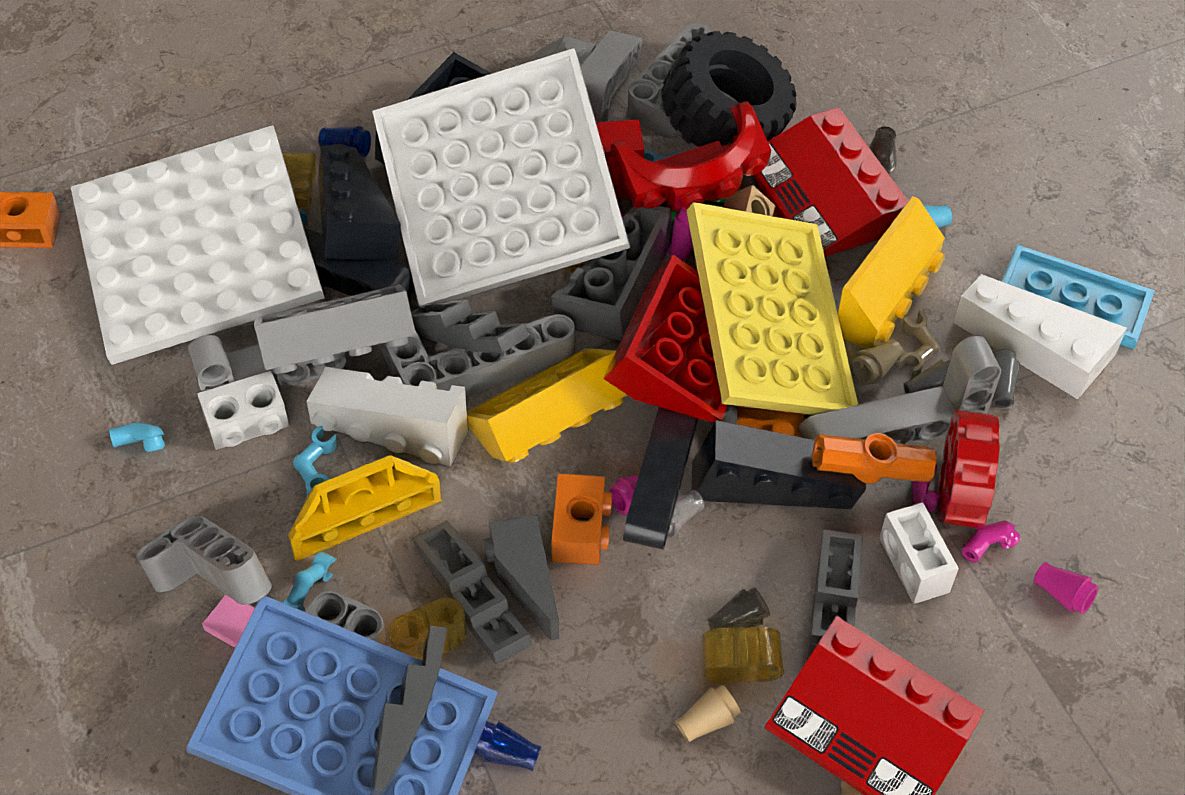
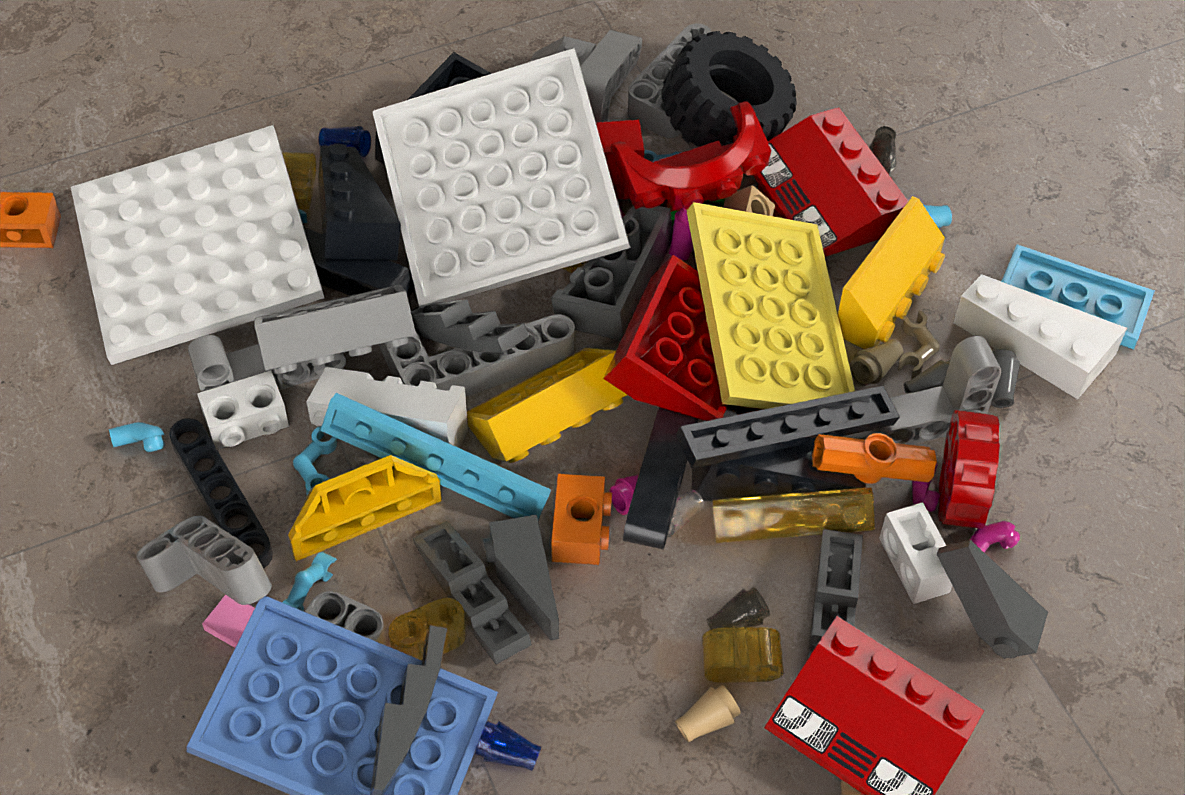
dark pink cone [1033,562,1099,614] -> none
none -> black beam [169,418,273,569]
none -> medium azure plate [320,393,551,521]
none -> plate [676,386,900,469]
none -> clear yellow plate [712,487,875,543]
none -> dark grey slope [937,540,1048,659]

